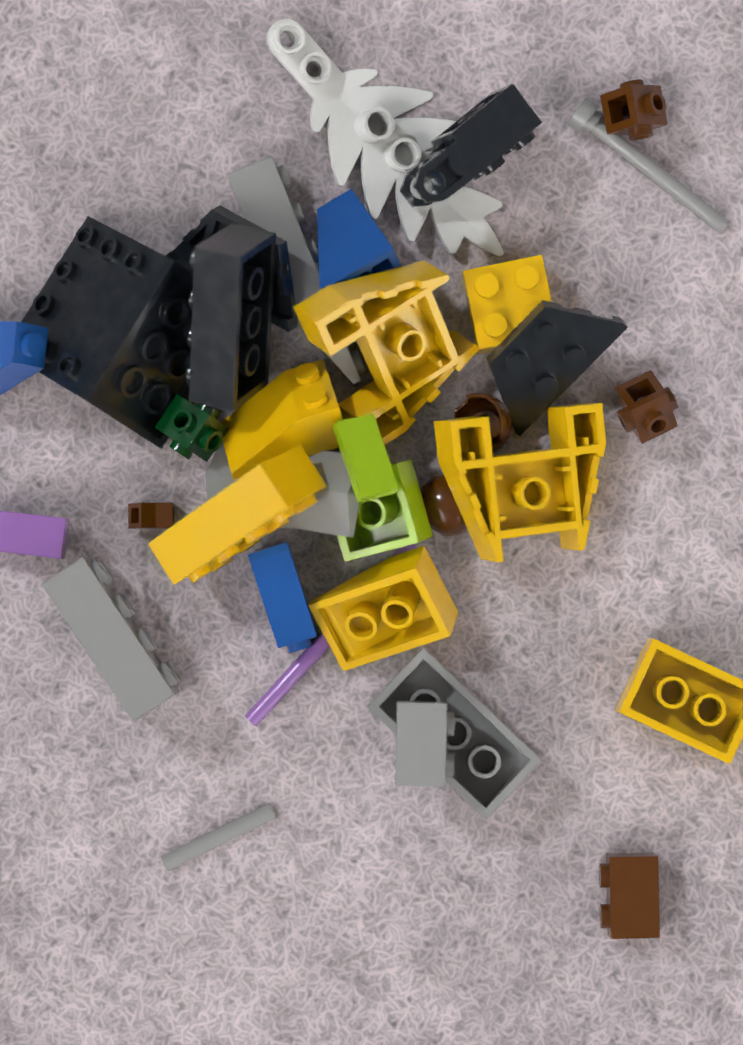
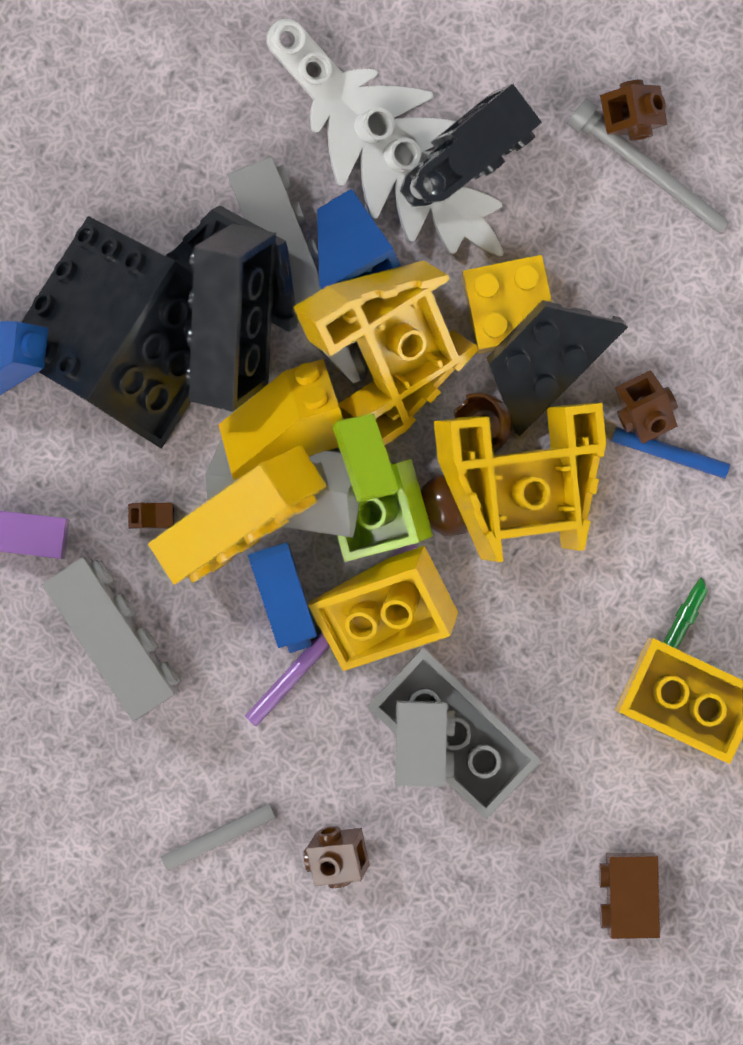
dark green brick [155,394,229,462] -> none
none -> reddish brown brick [304,826,370,888]
none -> blue bar [611,427,730,479]
none -> green piece [663,577,708,649]

